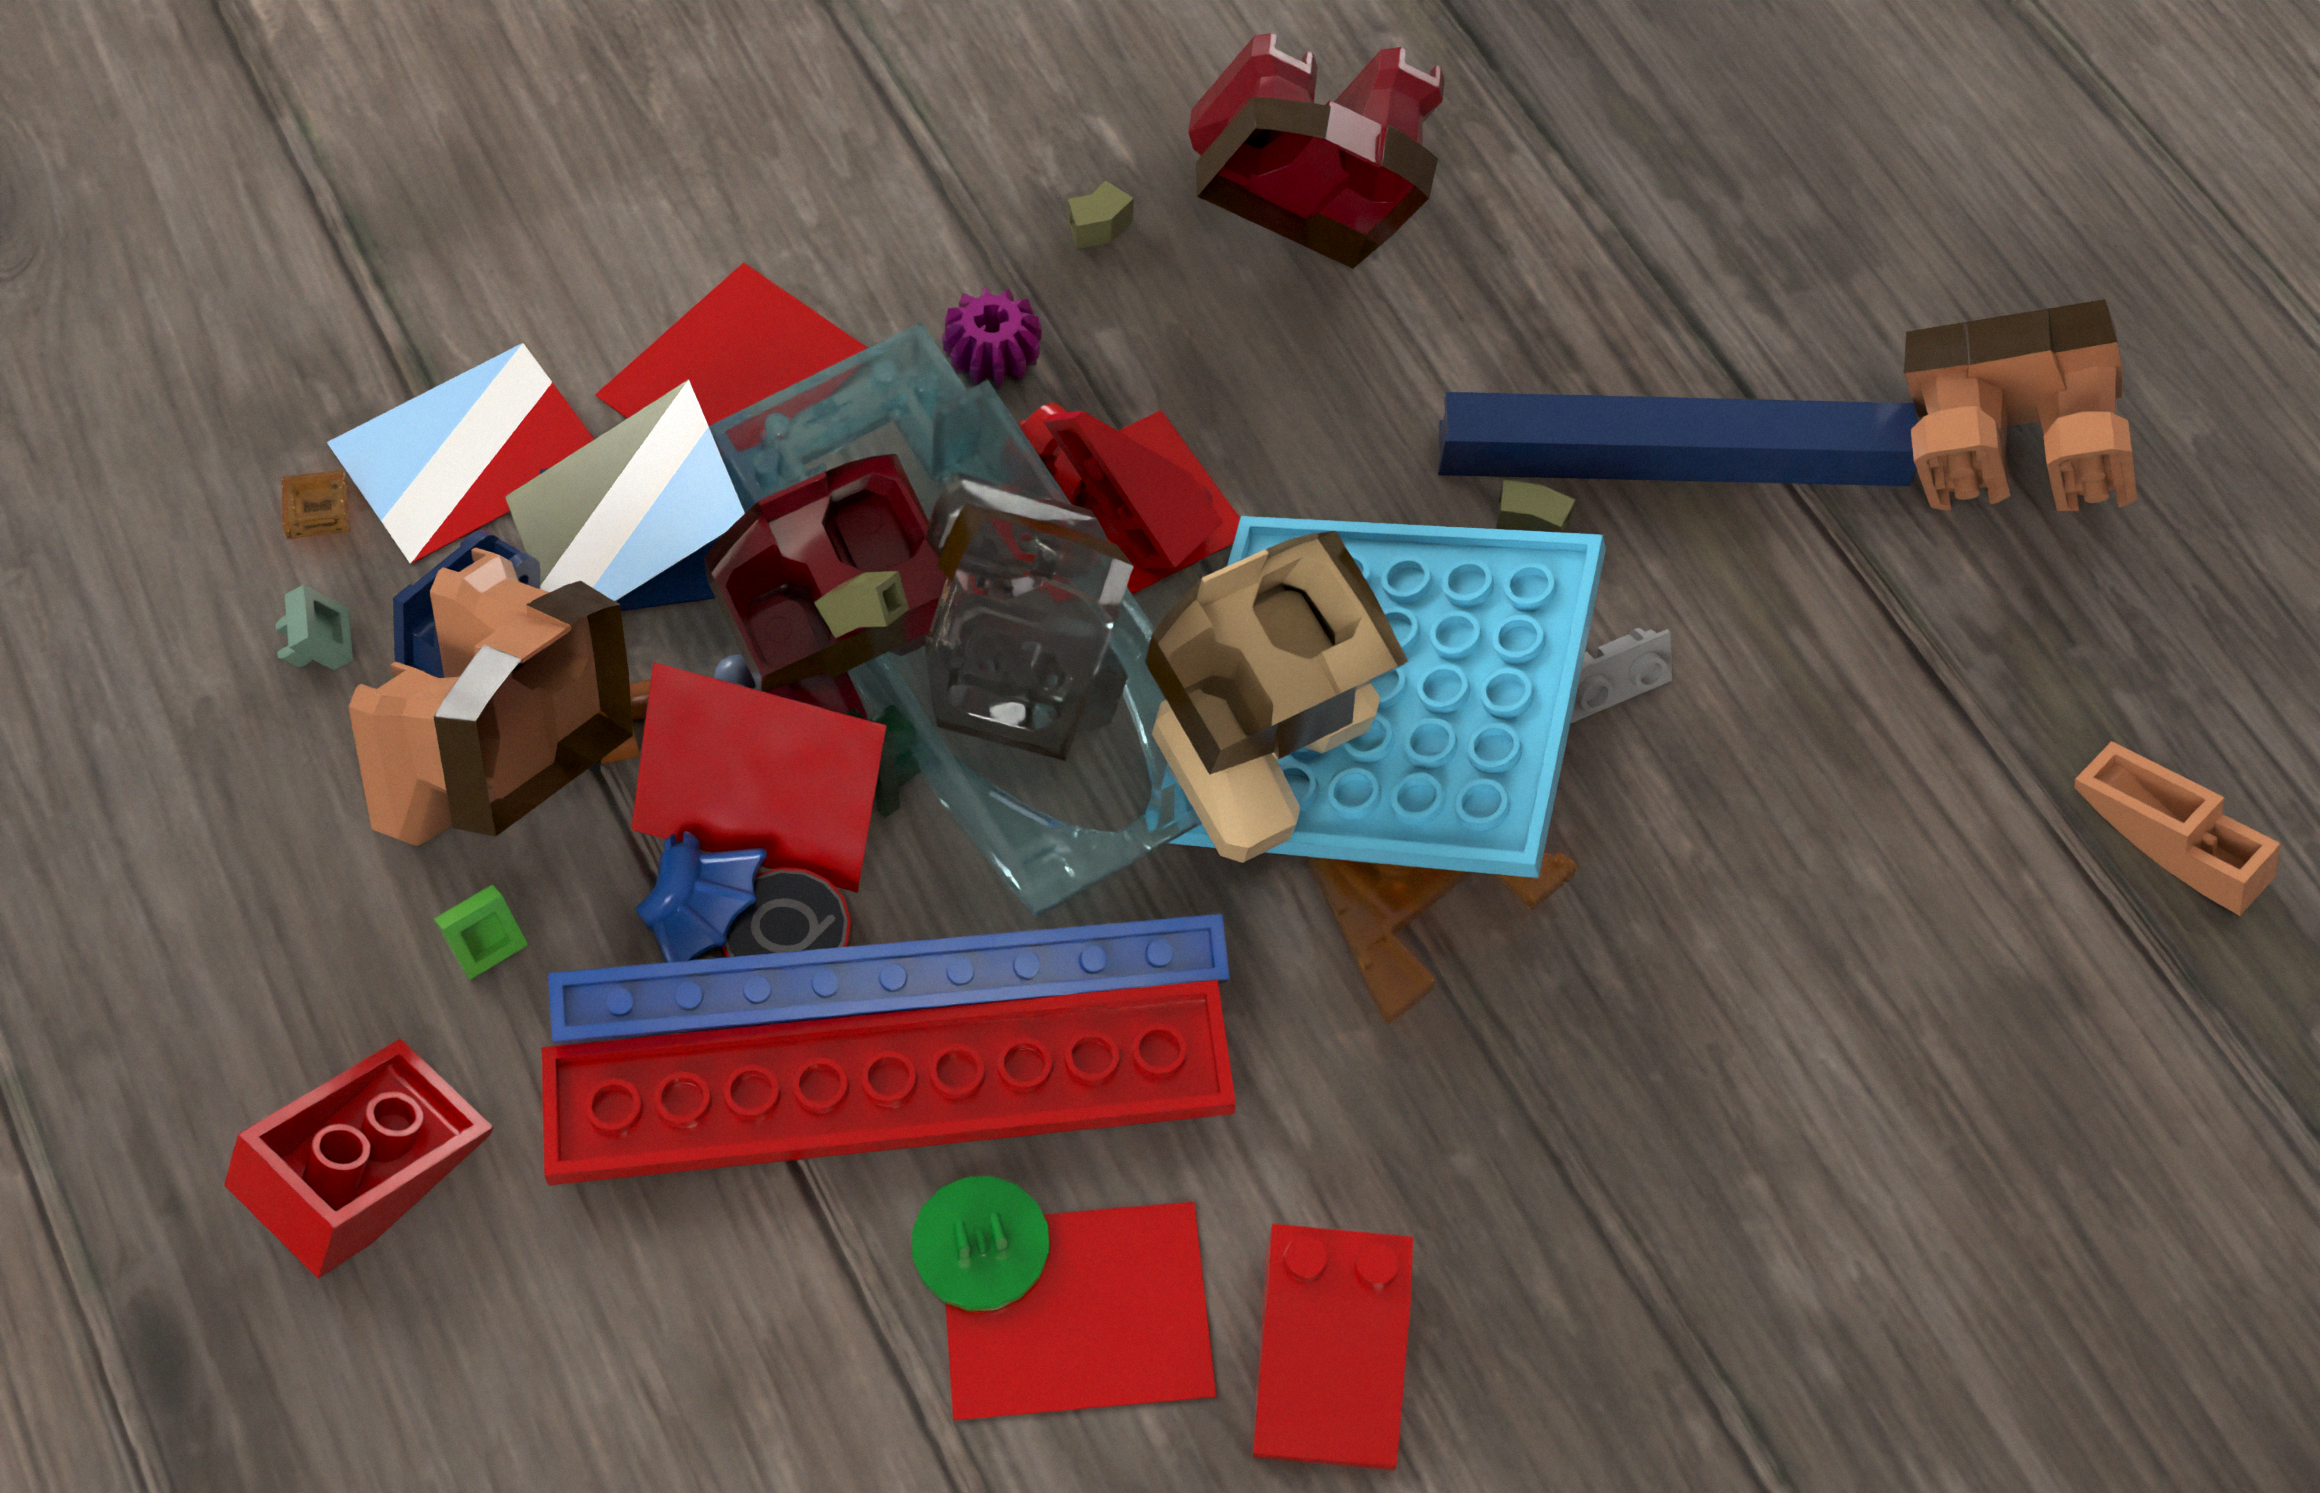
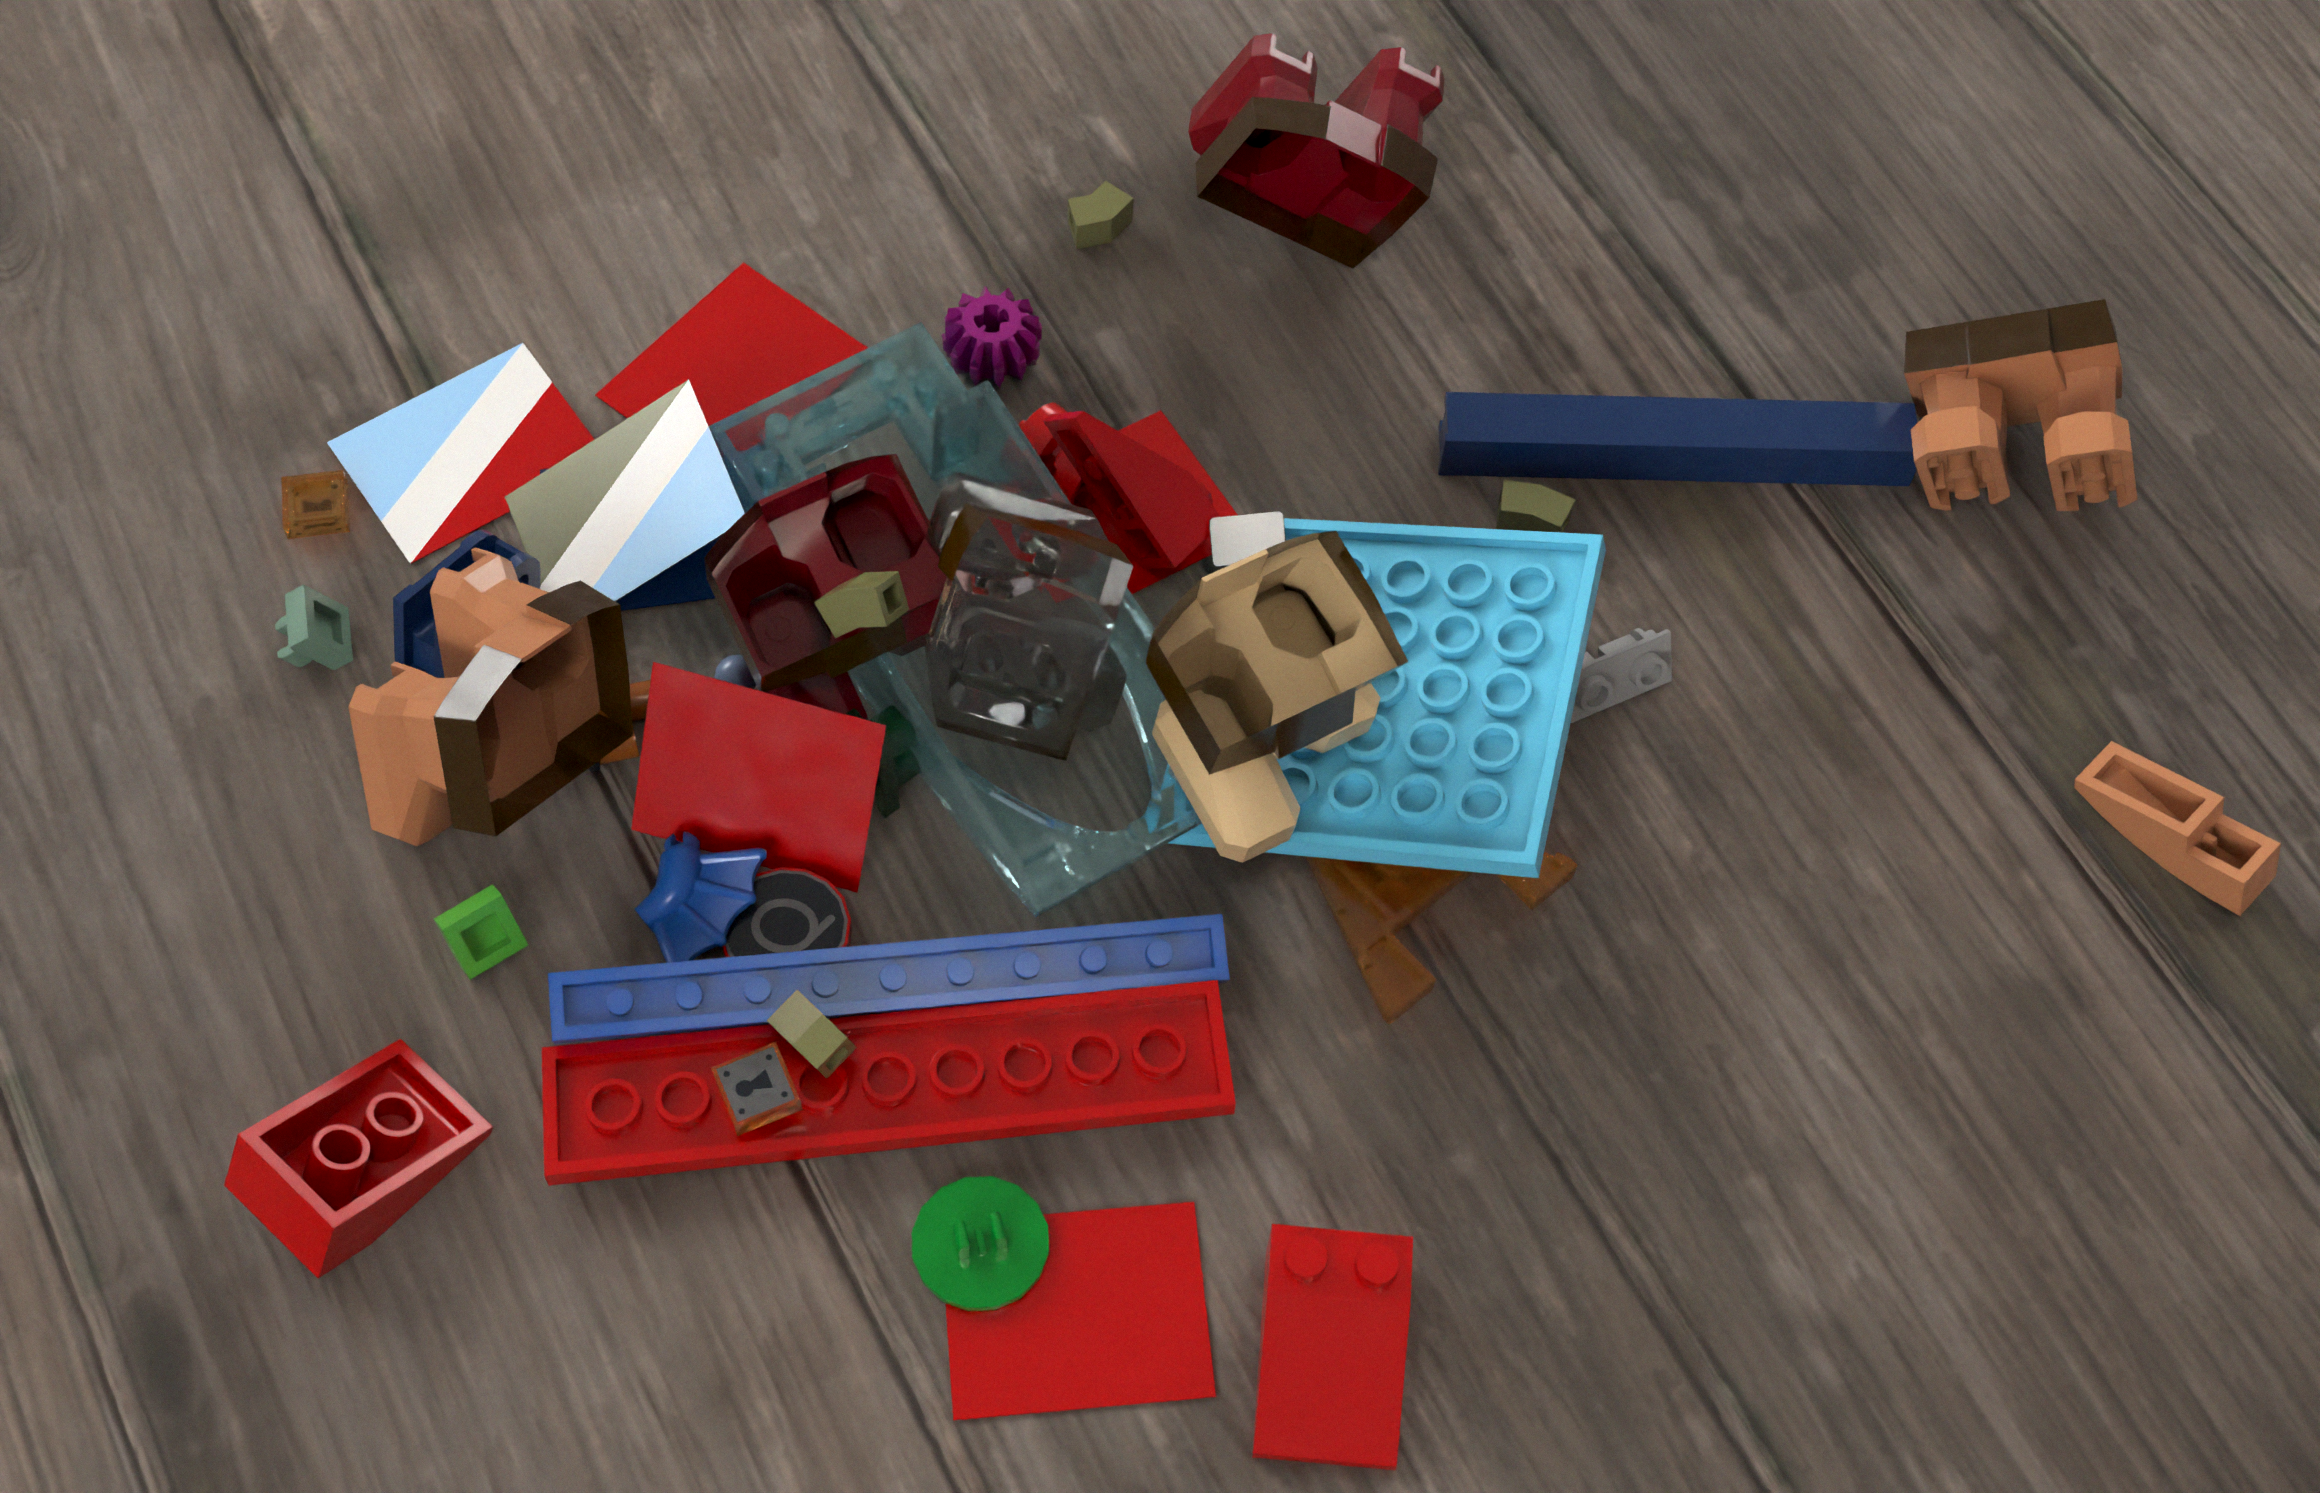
none -> tile [711,1042,802,1136]
none -> olive piece [767,989,857,1079]
none -> white sticker [1209,511,1286,566]

